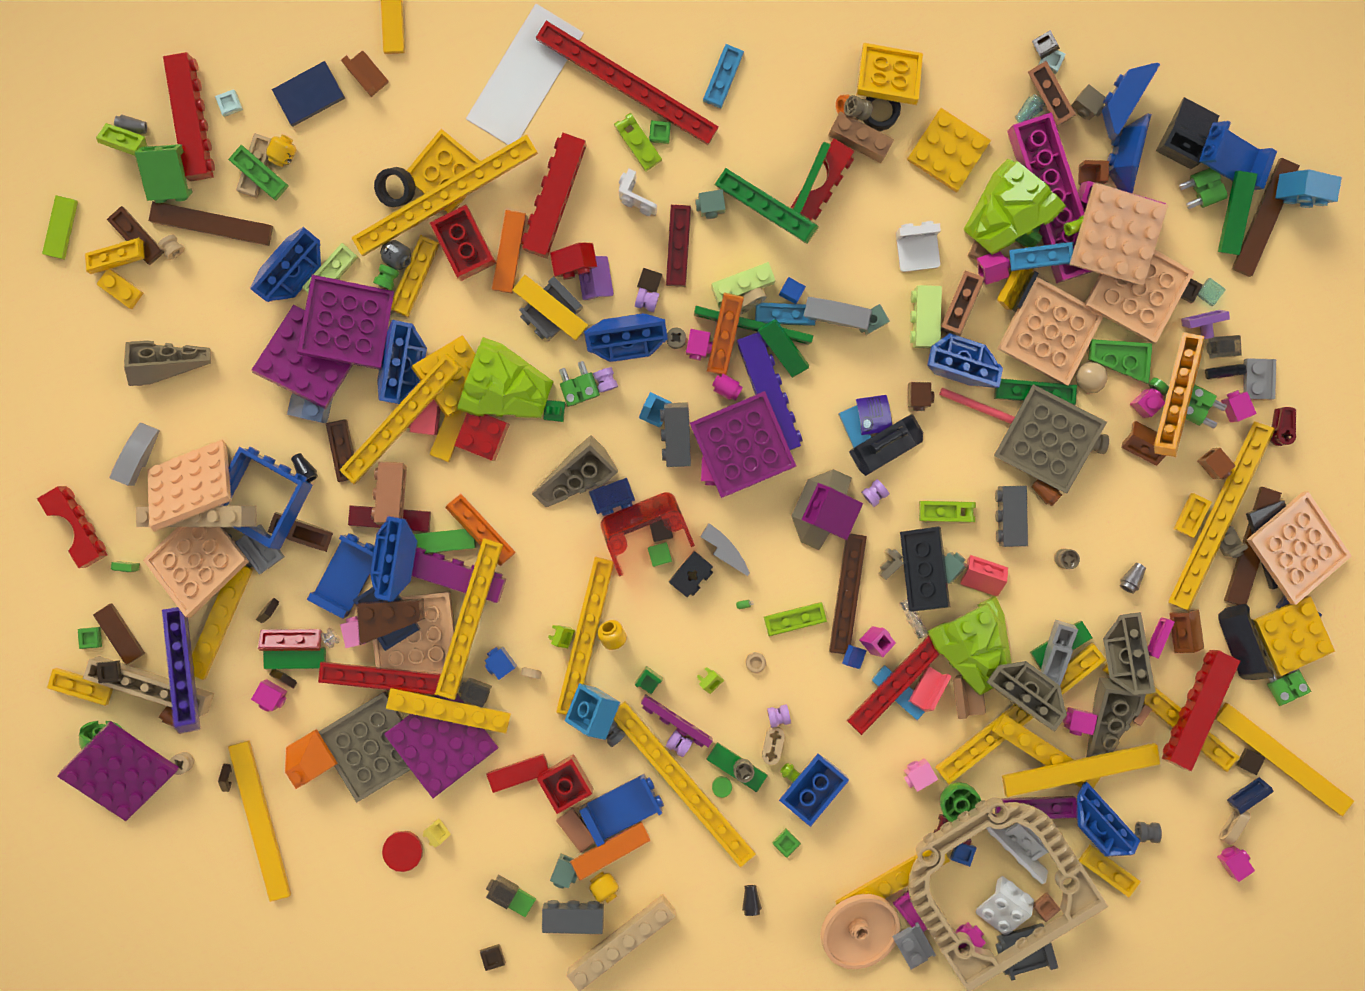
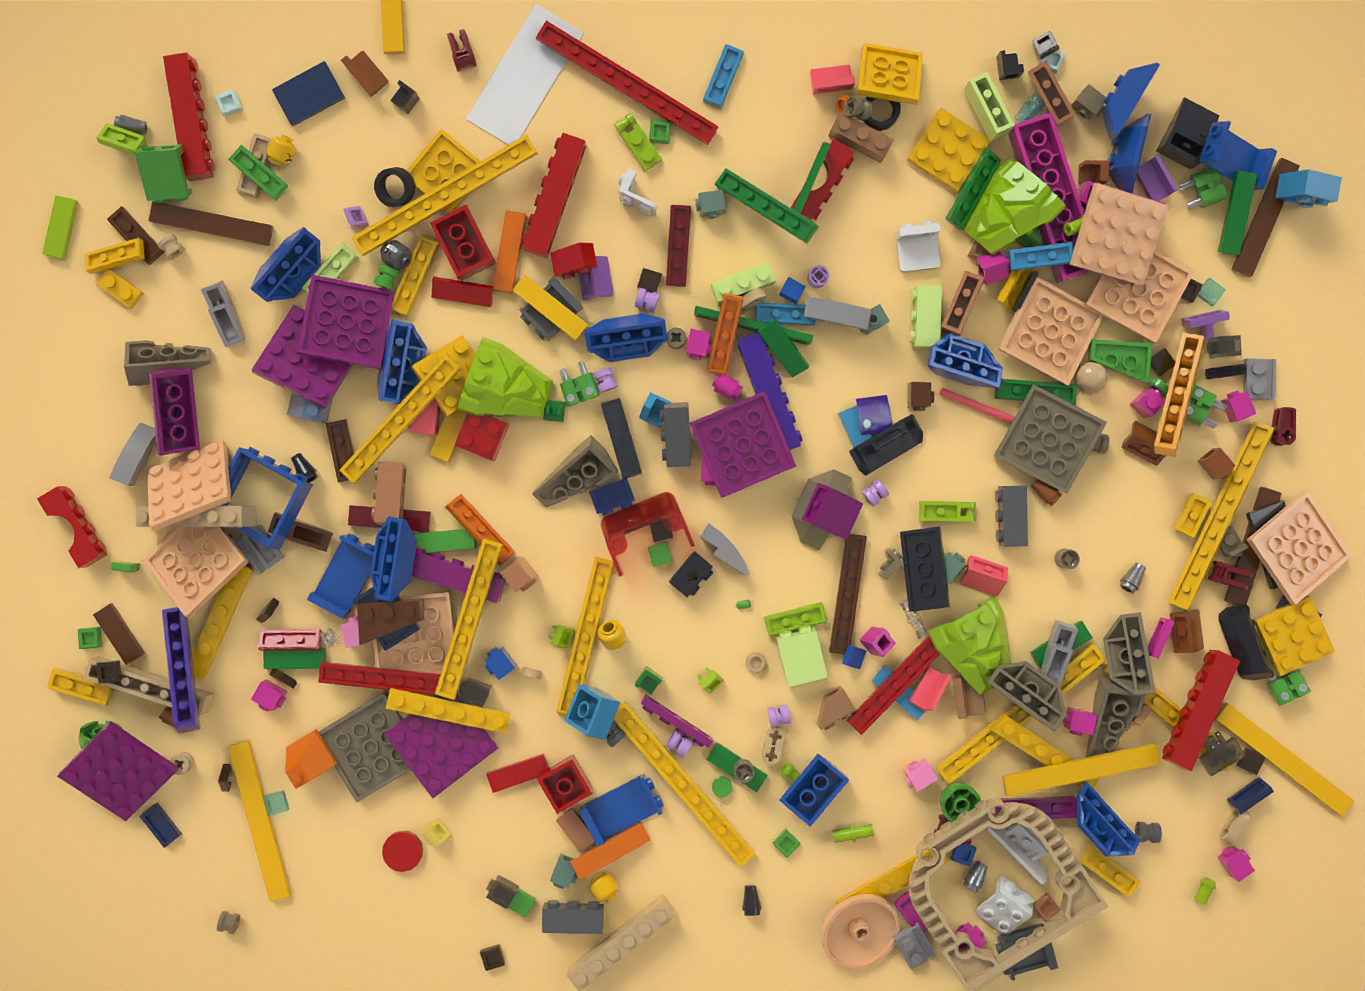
none -> dark blue tile [139,802,182,848]
none -> magenta brick [149,368,200,456]
none -> light grey slope [201,280,245,347]
none -> dark tan wheel [217,911,240,935]
none -> clear light blue tile [263,790,289,816]
none -> lavender slope [343,206,368,228]
none -> black panel [390,80,420,114]
none -> red tile [431,276,494,307]
none -> dark red piece [447,29,477,72]
none -> nougat brick [500,557,538,592]
none -> black tile [601,398,642,480]
none -> yellowish green panel [776,626,828,687]
none -> lavender wheel [807,265,829,288]
none -> coral panel [810,65,855,94]
none -> medium nougat slope [817,686,856,730]
none -> lime pin [832,823,874,843]
none -> green tile [945,149,1001,230]
none -> flat silver cone [963,861,988,893]
none -> yellowish green brick [964,72,1015,143]
none -> black panel [996,50,1024,80]
none -> medium lavender panel [1136,155,1178,201]
none -> dark brown tile [1151,348,1175,376]
none -> lime pin [1194,877,1216,905]
none -> clear smoke hinge [1198,731,1246,776]
none -> dark red piece [1207,560,1253,590]

